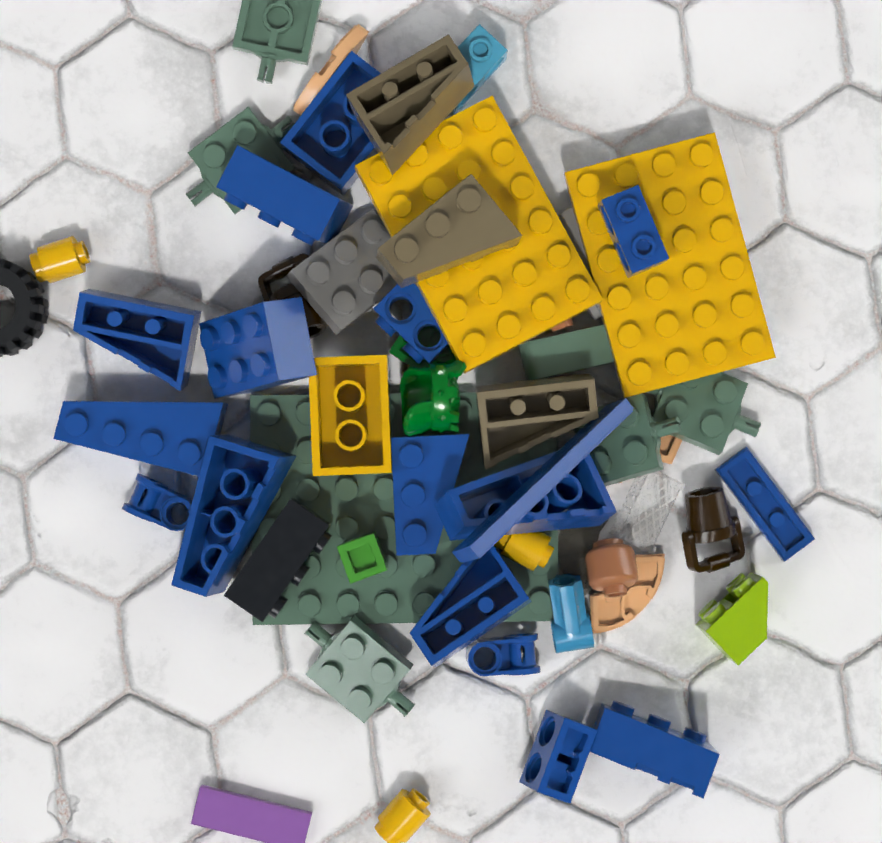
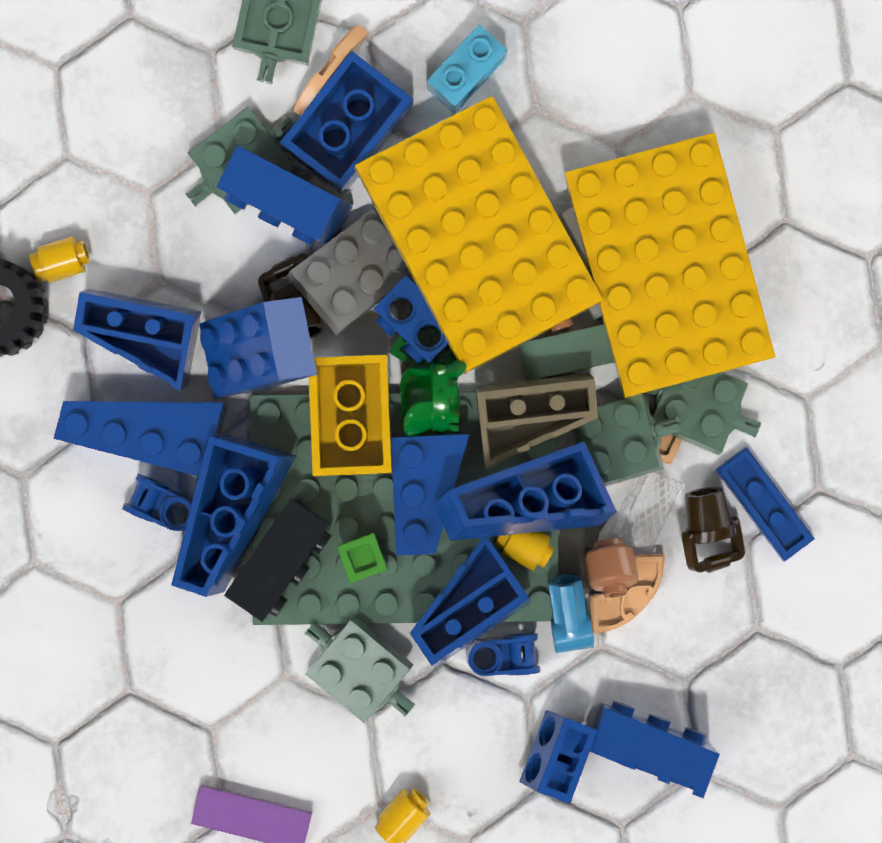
dark tan wedge [346,34,475,175] -> none
dark tan wedge [376,174,522,288] -> none
tile [452,398,634,563] -> none
blue brick [598,185,669,278] -> none
lime slope [695,572,768,666] -> none

